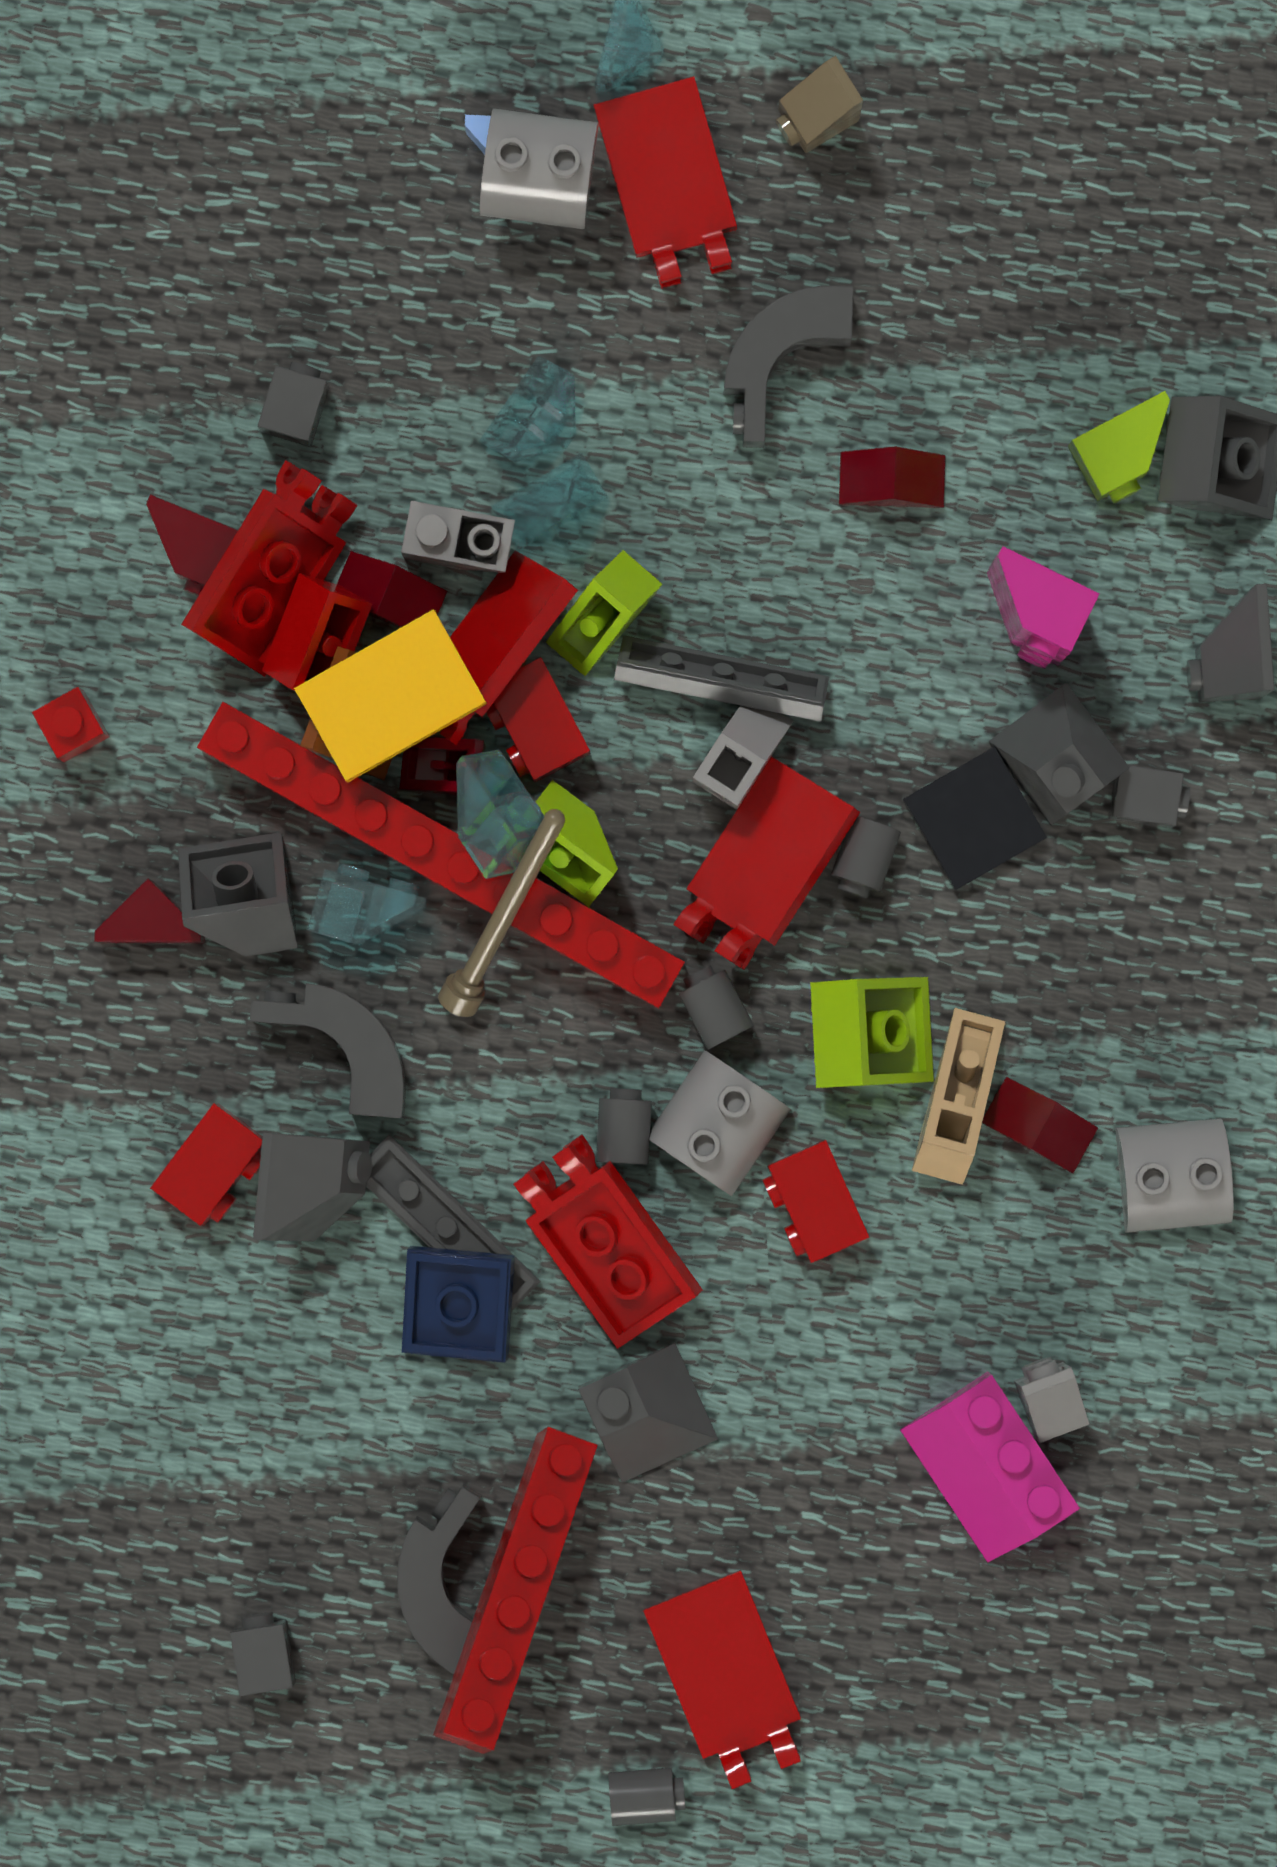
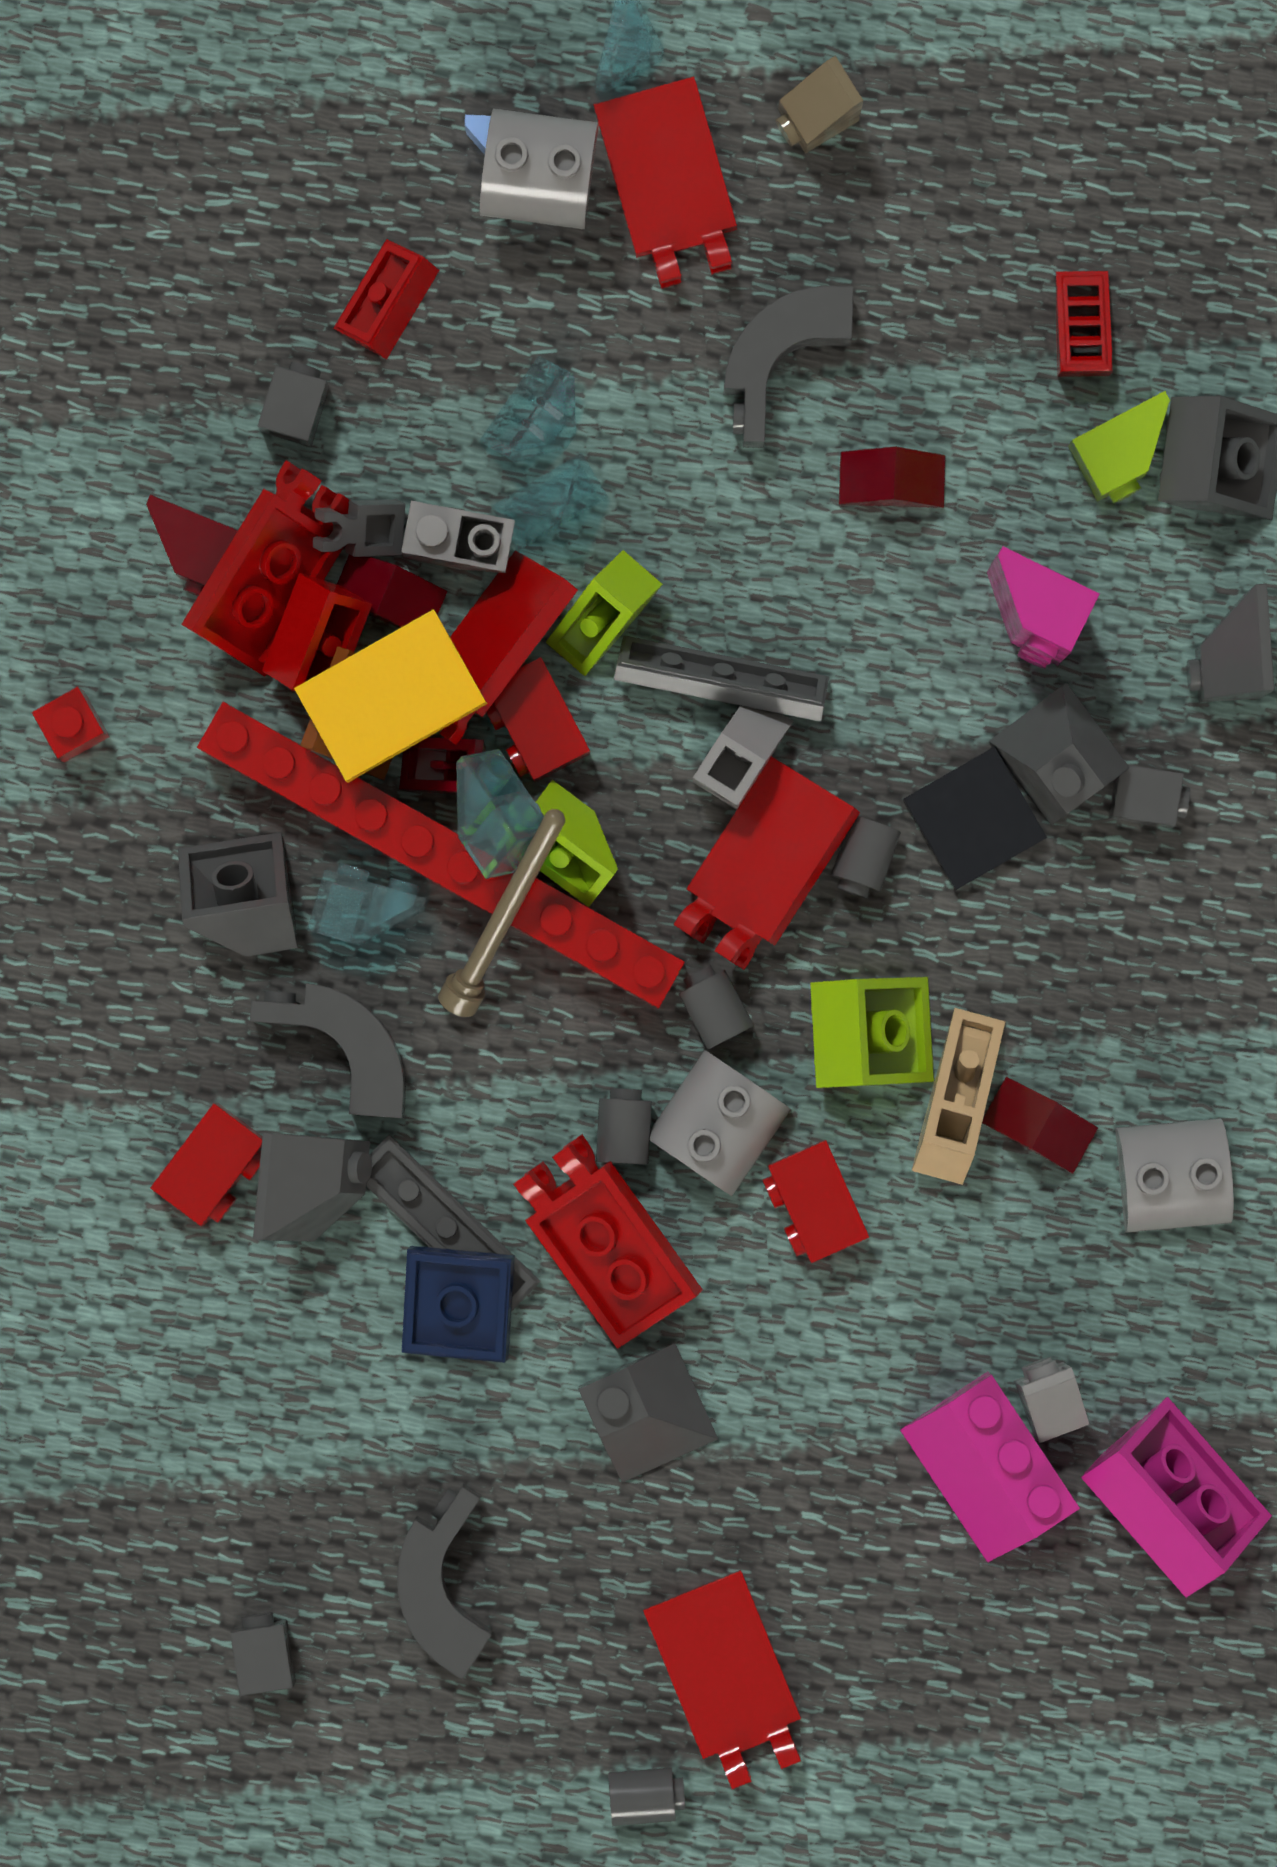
dark red slope [95,878,205,943] -> none
red brick [433,1427,598,1754] -> none
none -> dark grey plate [313,499,406,557]
none -> red slope [333,239,440,360]
none -> red slope [1055,271,1113,377]
none -> dark pink slope [1081,1396,1272,1598]

